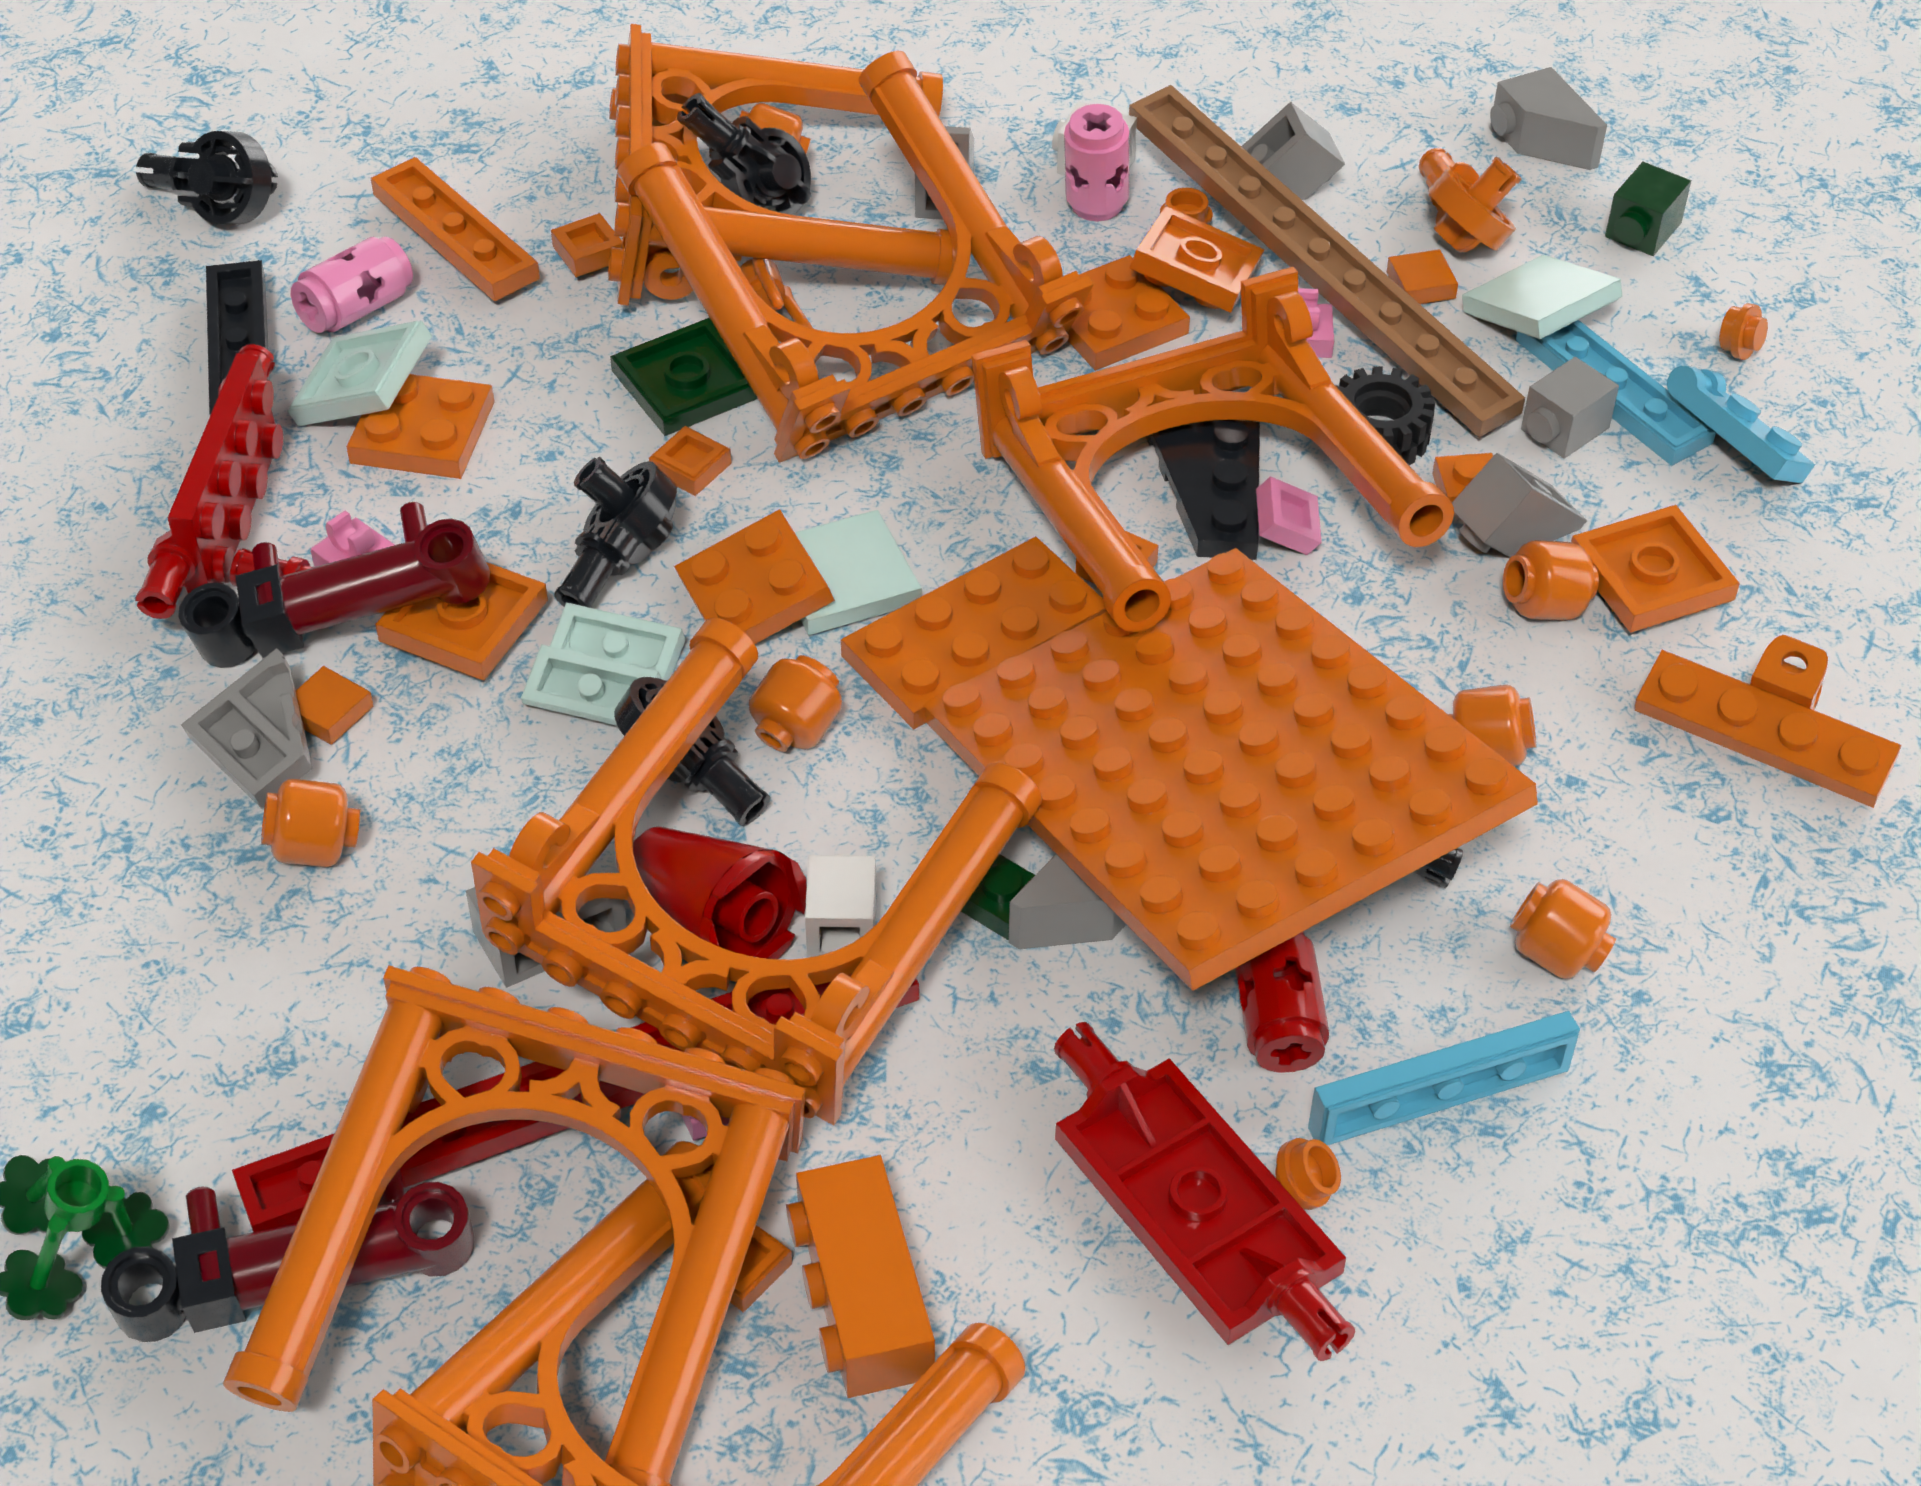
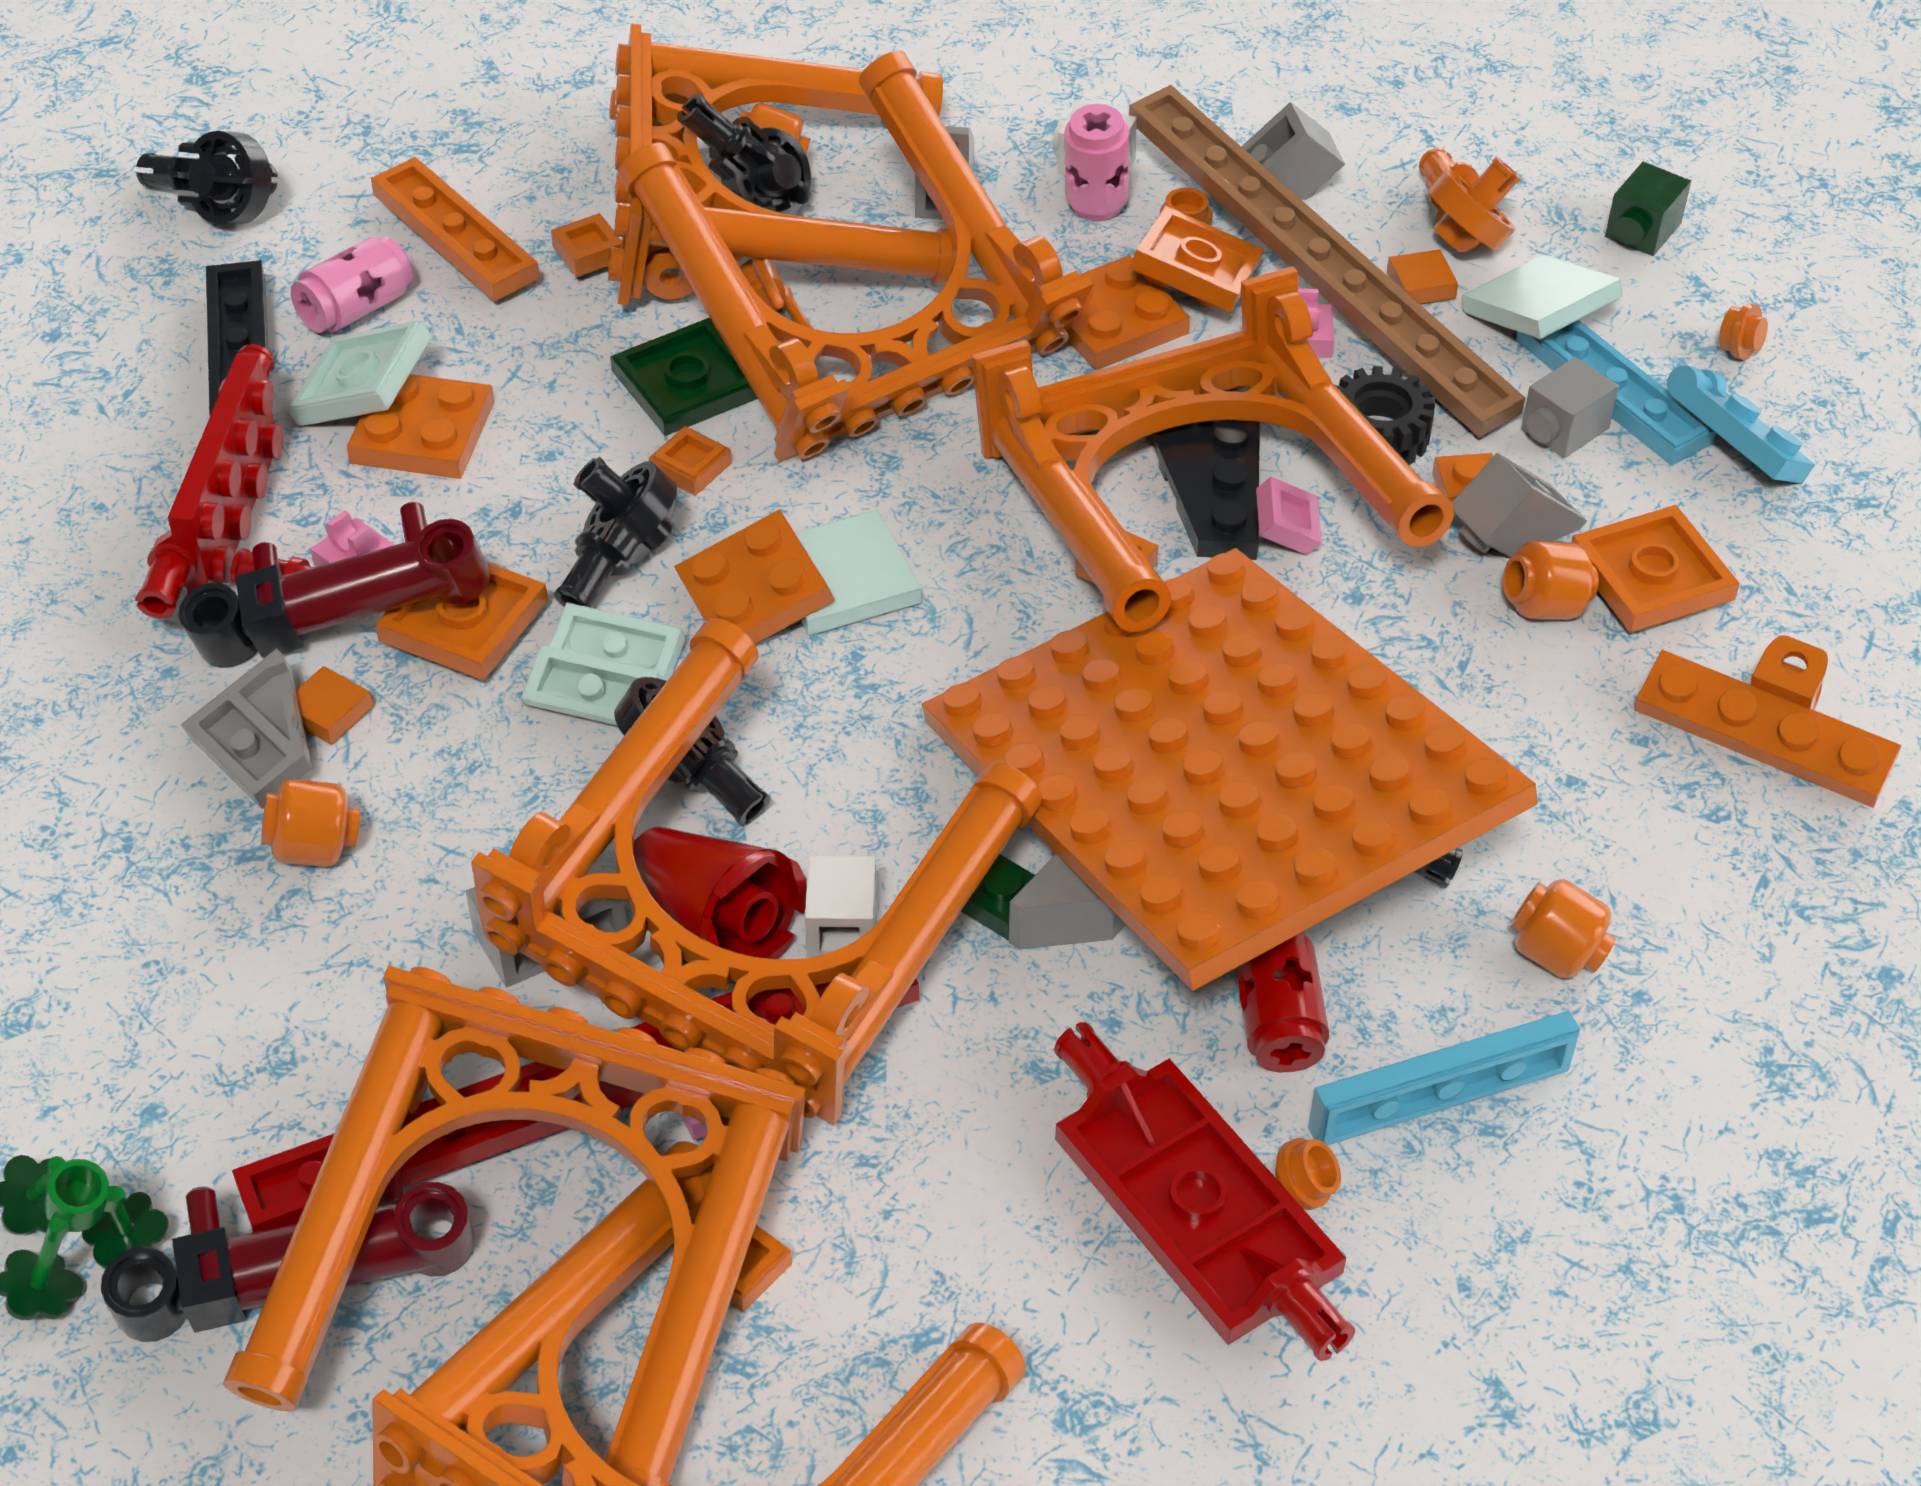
orange head [748,655,842,752] -> none
orange brick [786,1155,935,1398] -> none
orange plate [841,536,1107,730] -> none
orange head [1448,685,1537,766] -> none
light grey slope [1490,67,1607,170] -> none

